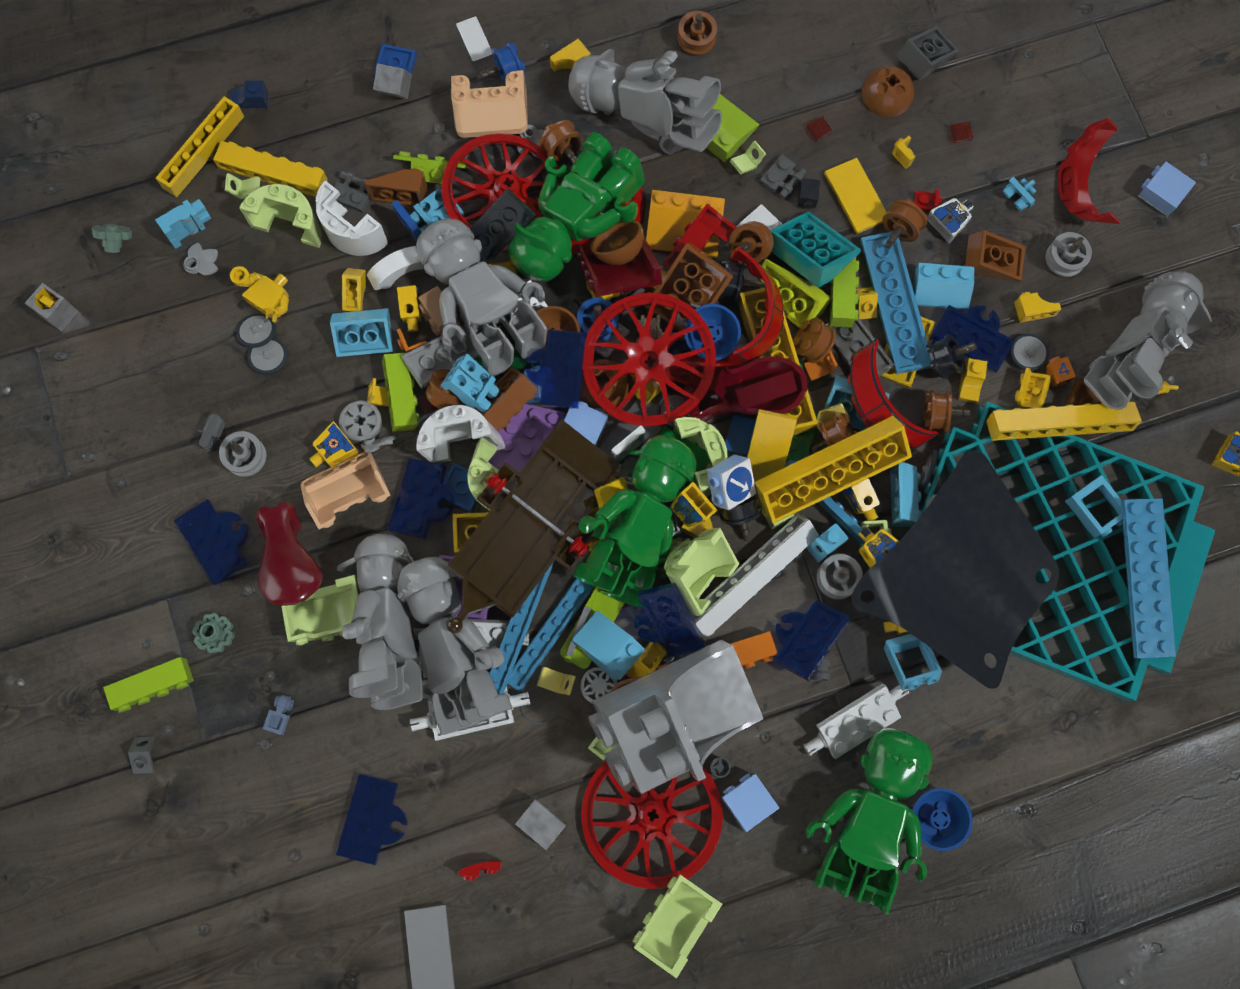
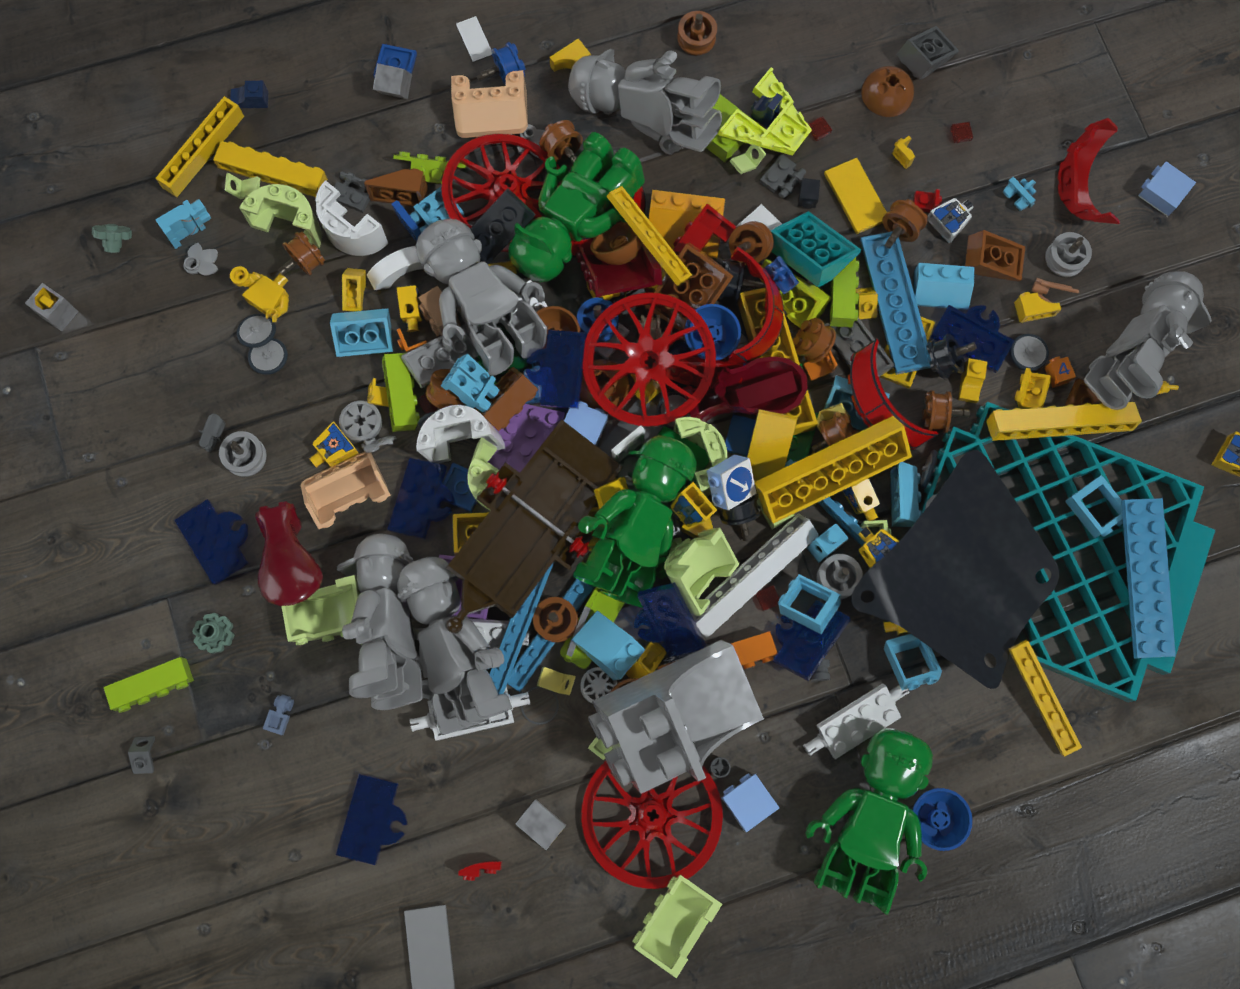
none -> dark orange wheel [278,231,325,276]
none -> dark orange wheel [533,597,578,642]
none -> yellow plate [606,186,692,286]
none -> neon yellow wing [717,67,812,156]
none -> dark blue arch [751,93,783,128]
none -> clear red tile [756,585,780,611]
none -> blue hips [765,256,799,294]
none -> medium azure window [778,574,841,634]
none -> yellow plate [1008,640,1082,757]
none -> nougat plant [1031,278,1079,303]

